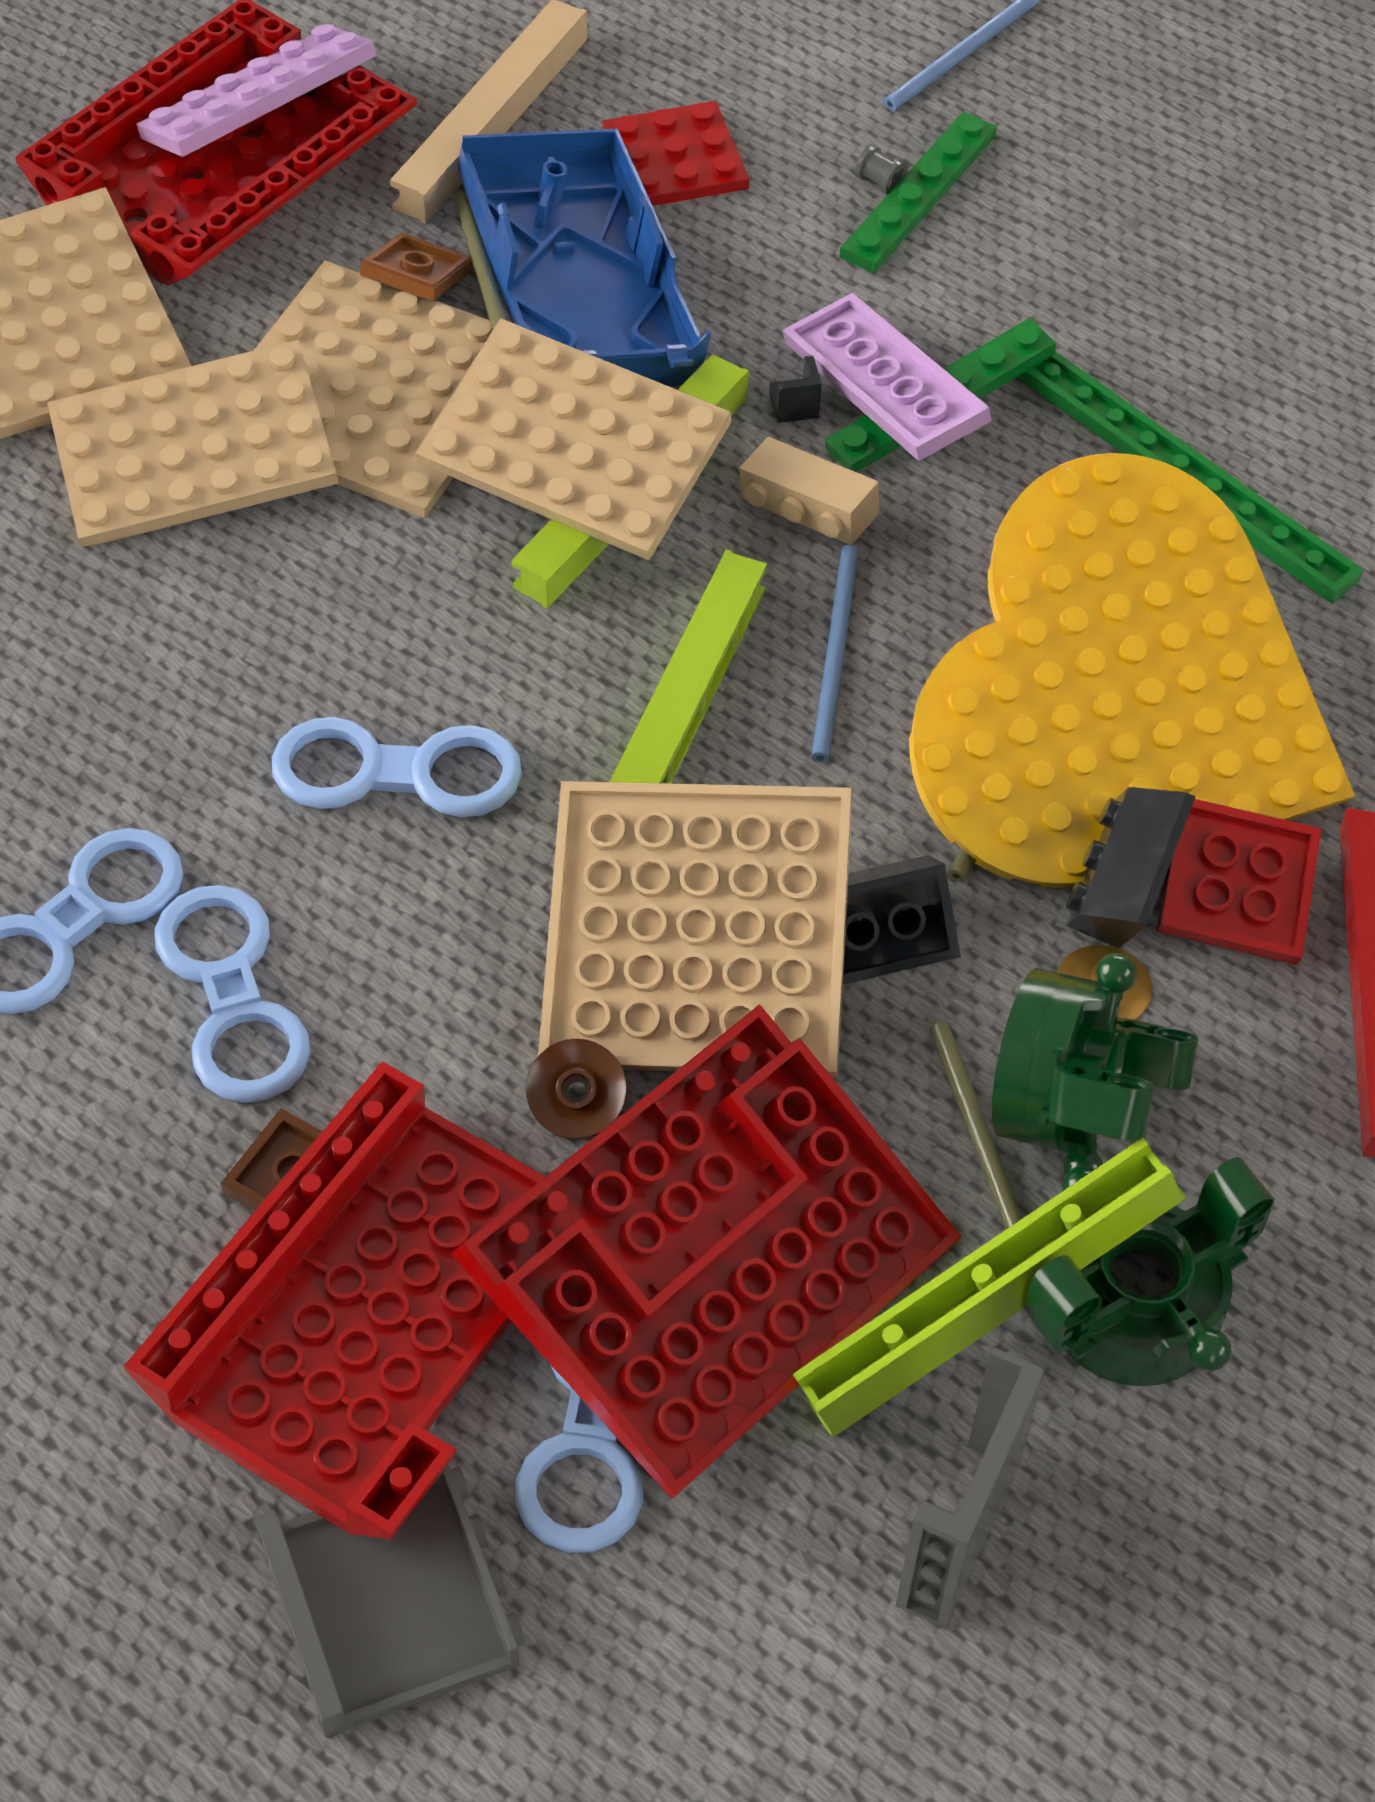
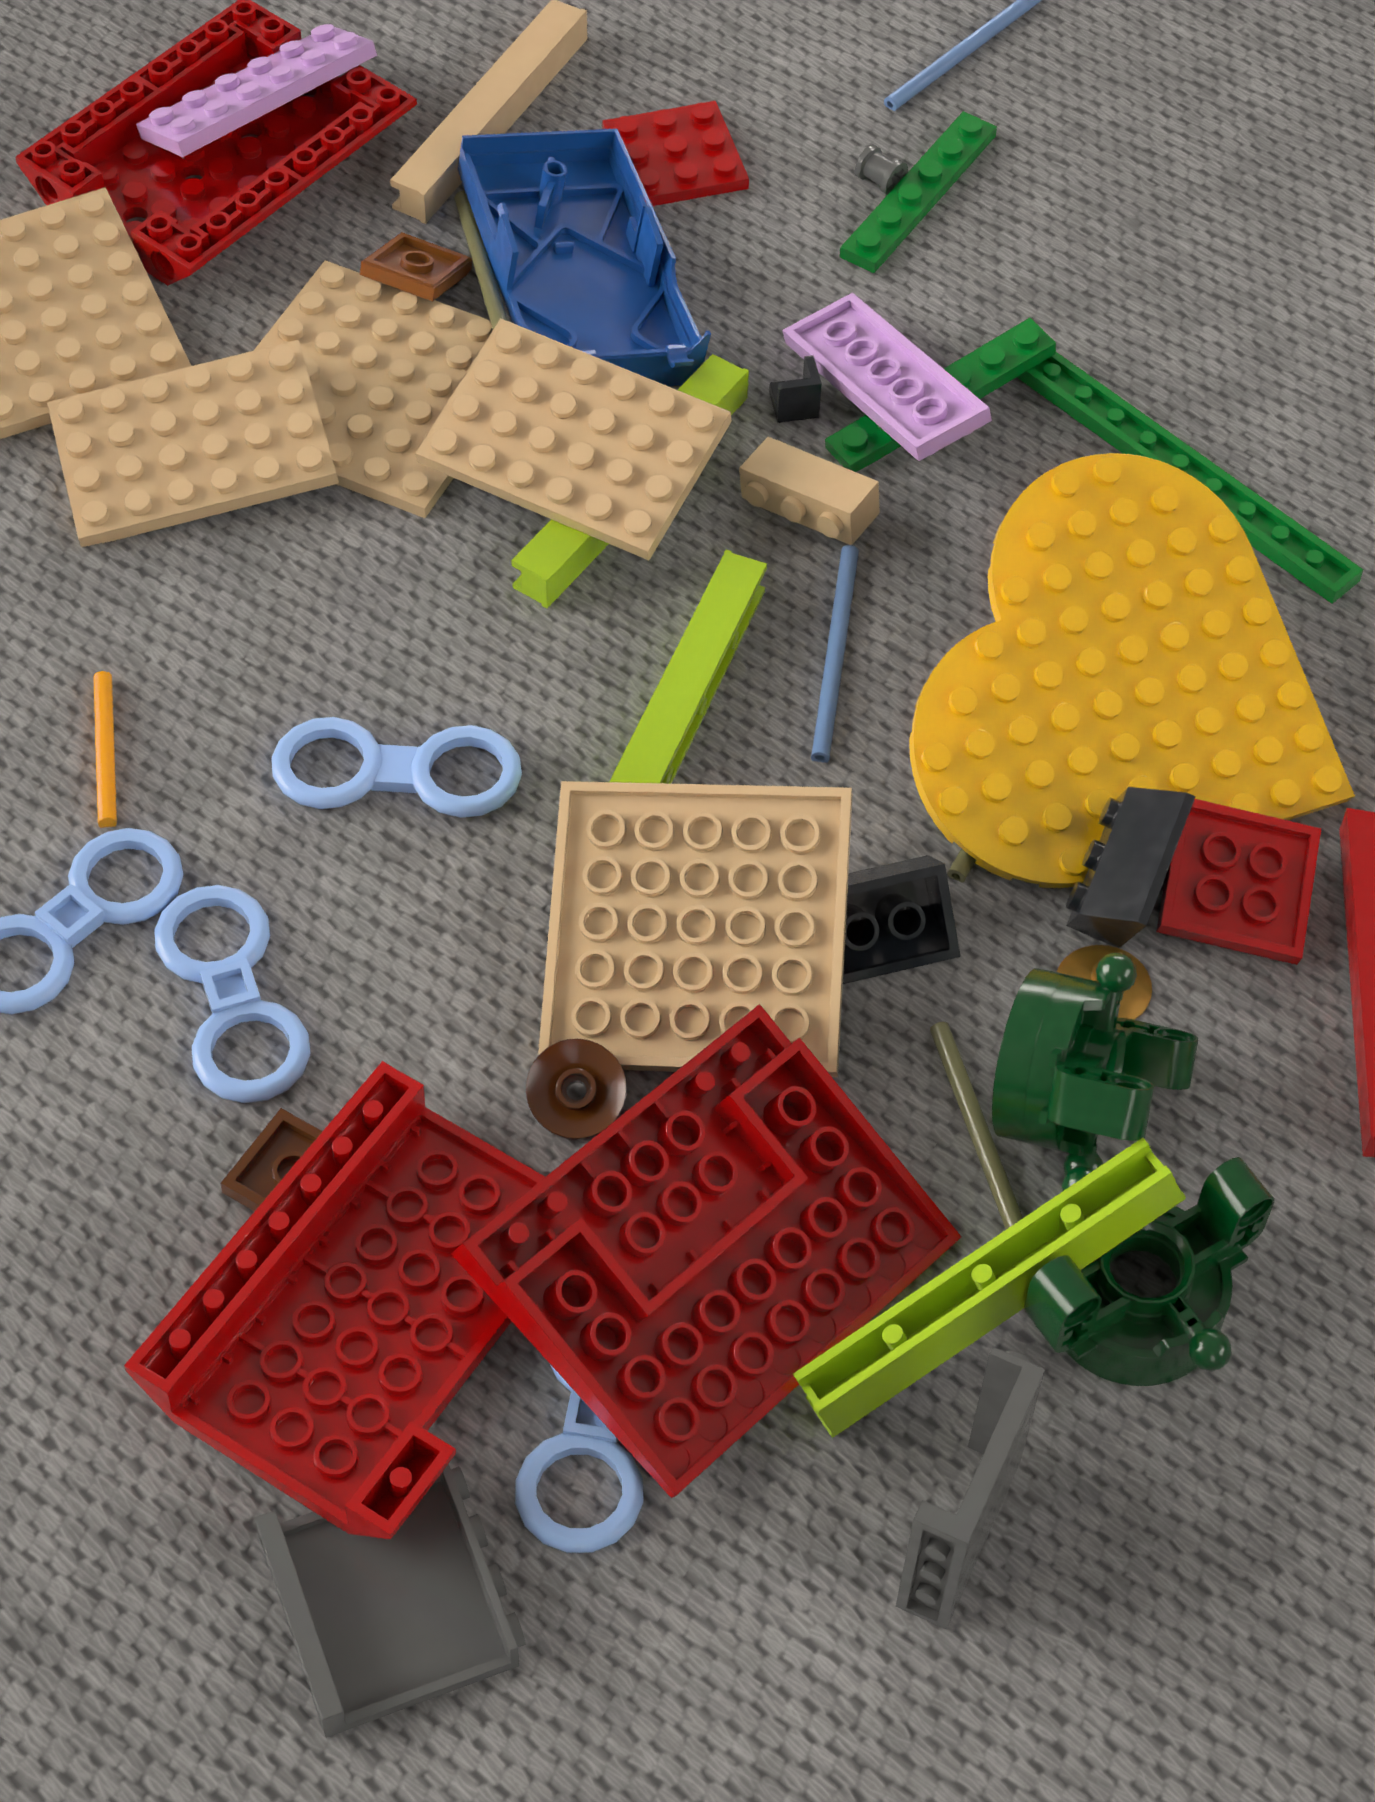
none -> light orange bar [94,671,117,828]

